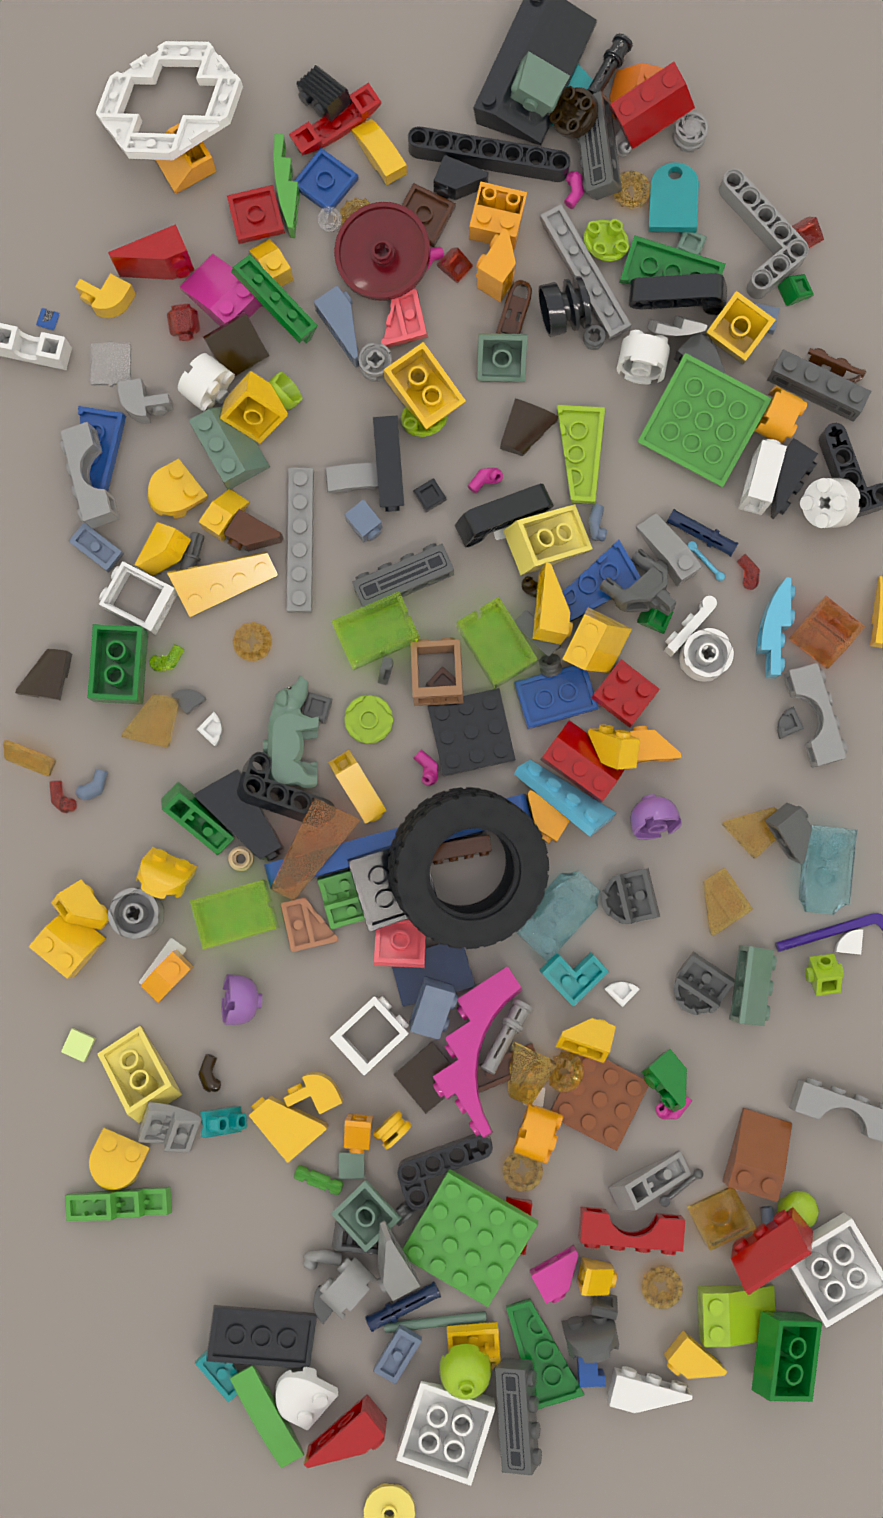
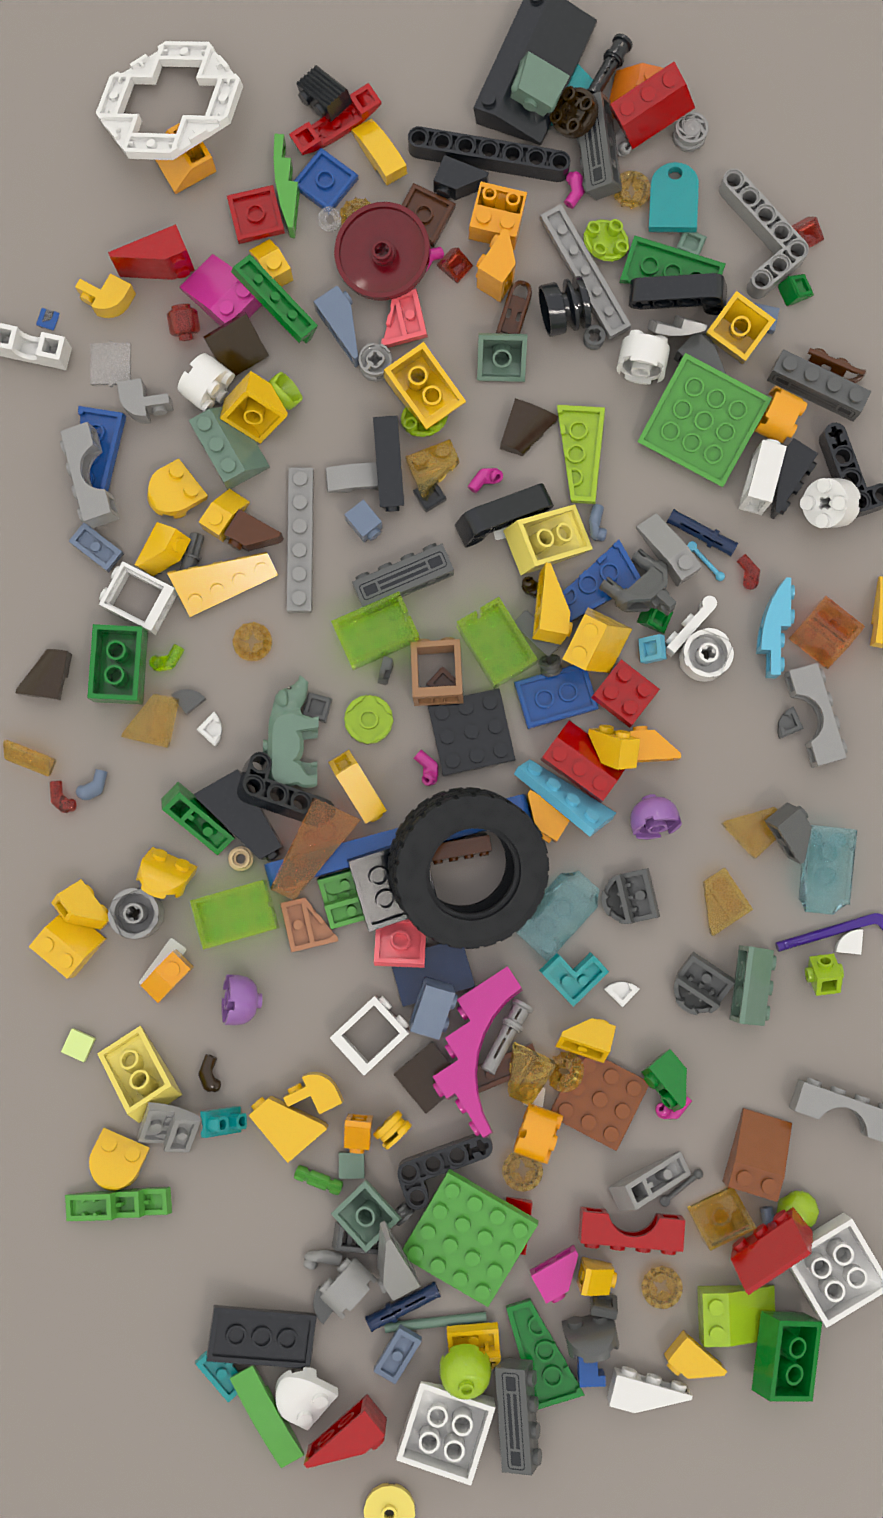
none -> clear yellow wing [405,439,460,498]
none -> medium azure plate [638,634,667,664]

